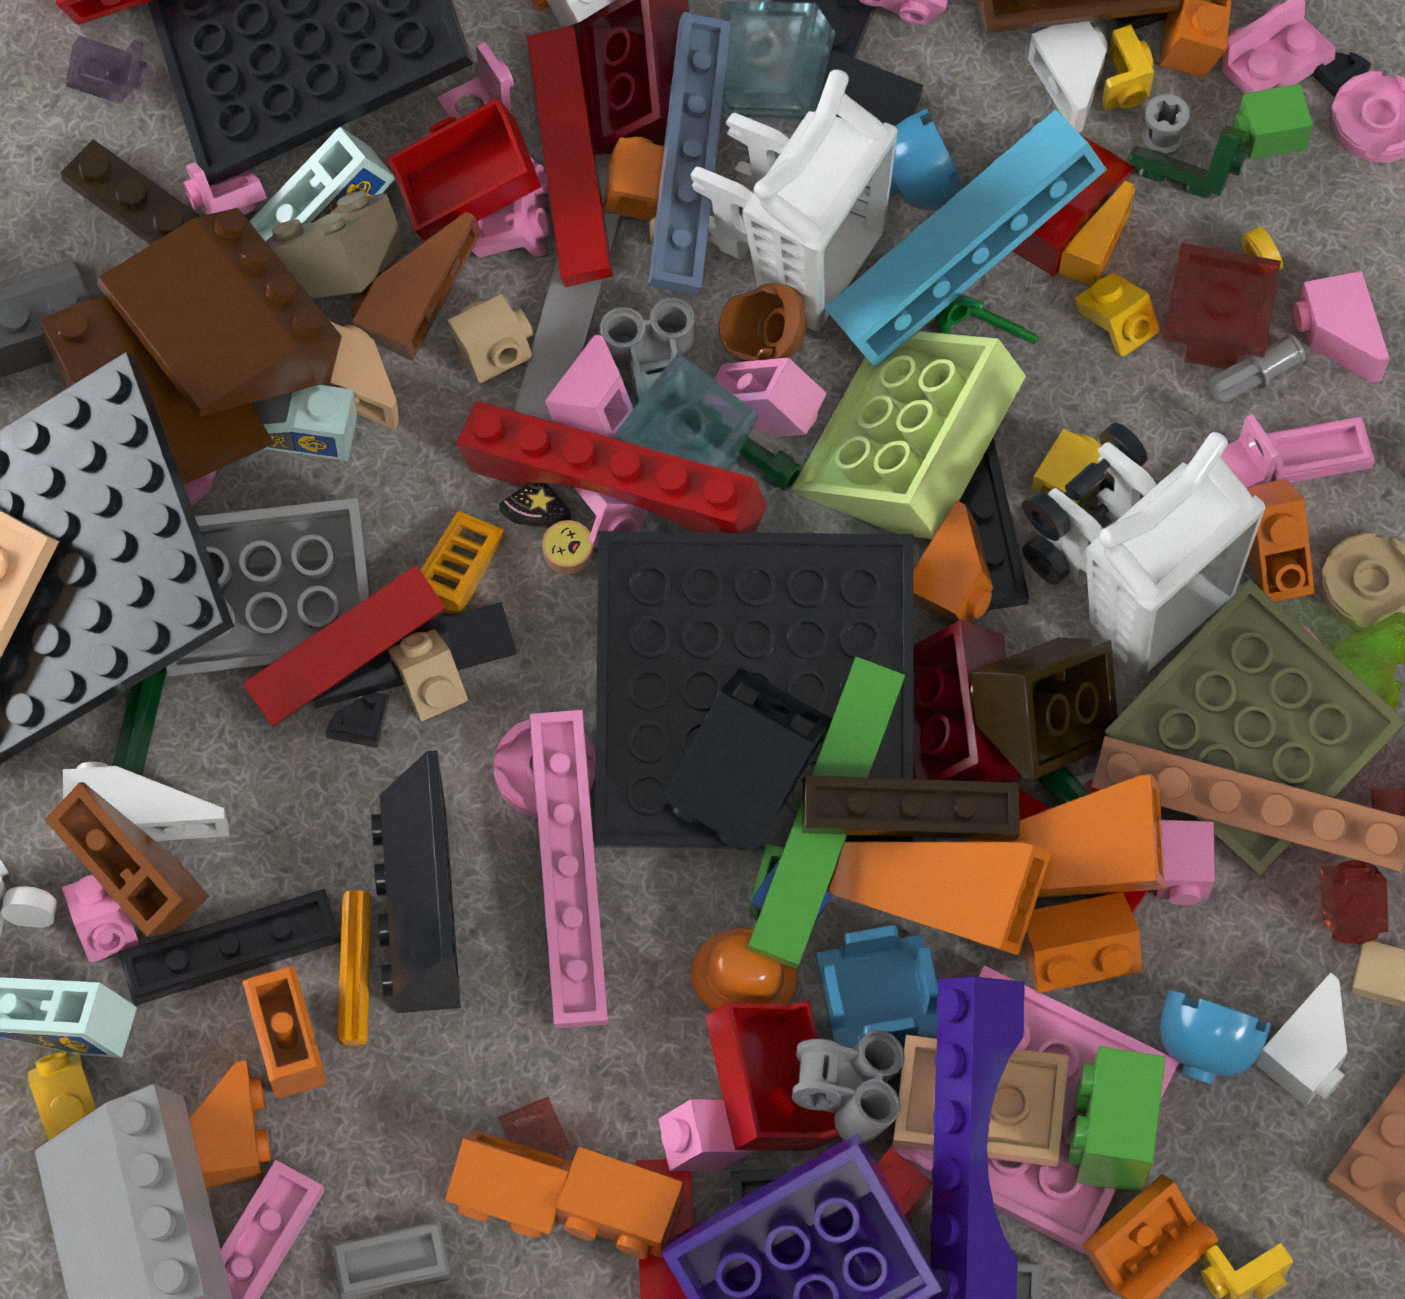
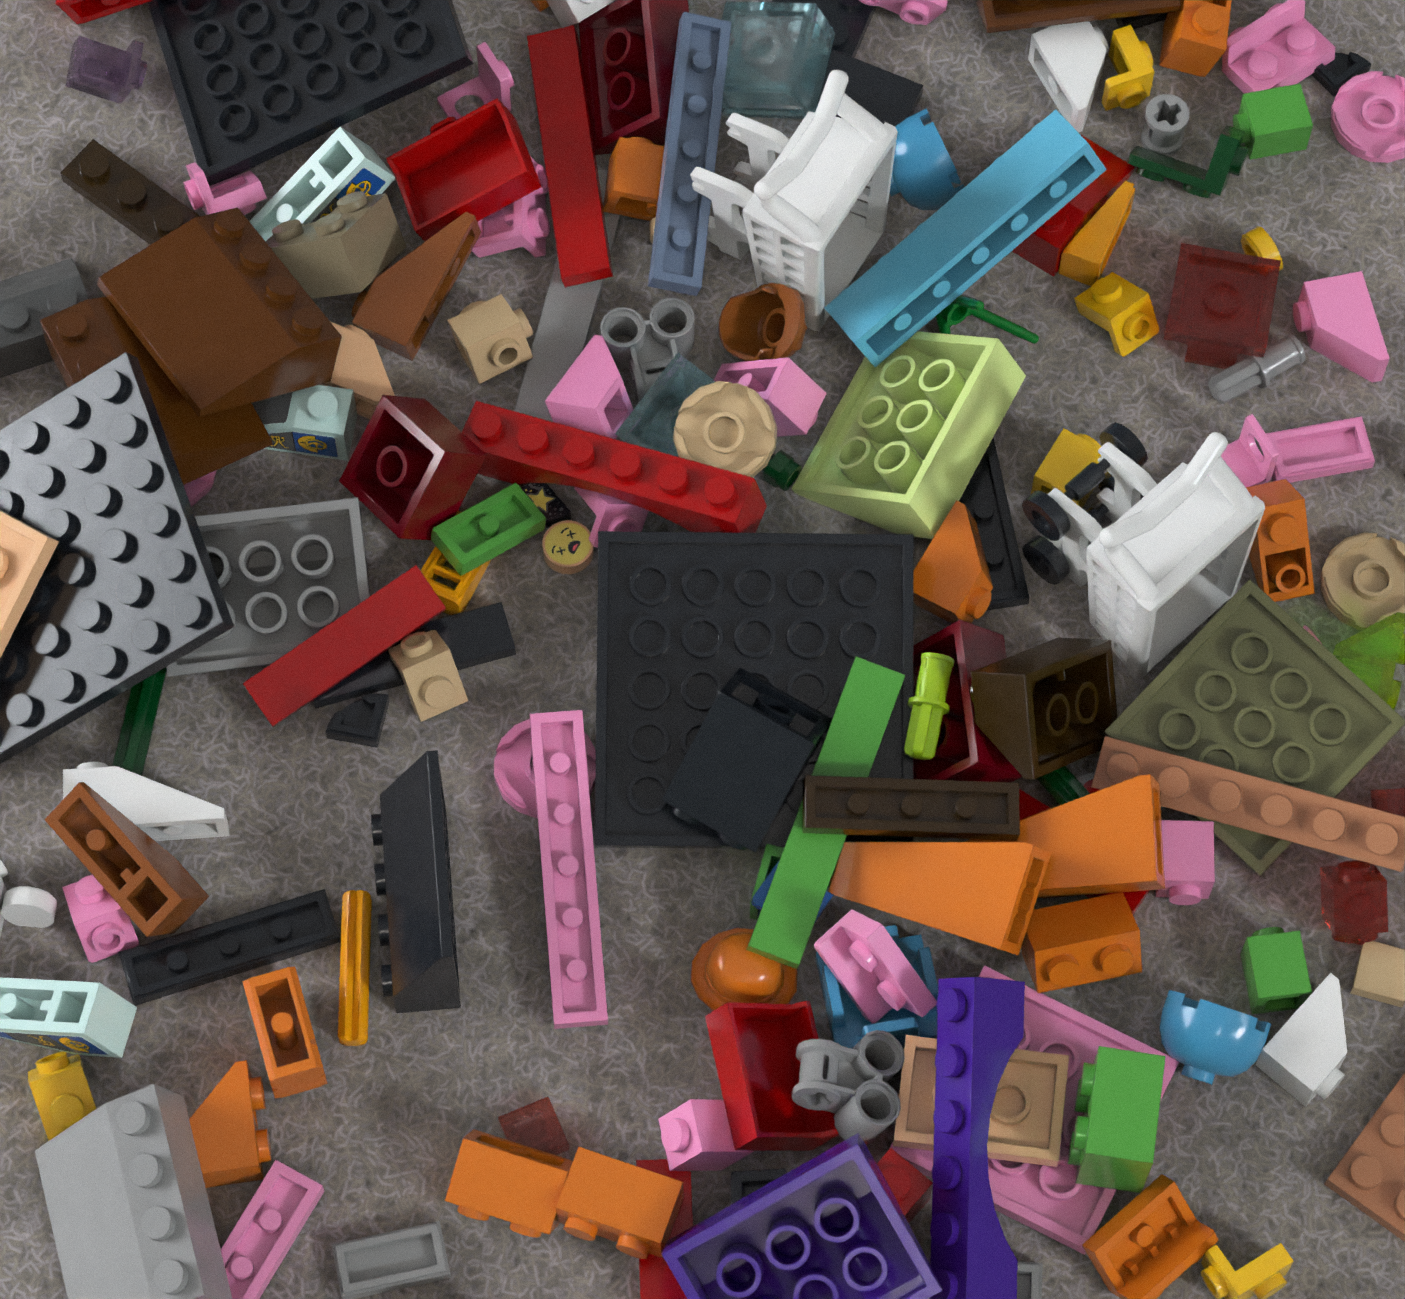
none -> dark red brick [339,395,487,540]
none -> bright green plate [431,483,546,576]
none -> tan tile [673,381,777,477]
none -> bright pink bracket [814,909,937,1023]
none -> lime axle [904,652,954,760]
none -> bright green brick [1240,927,1312,1014]

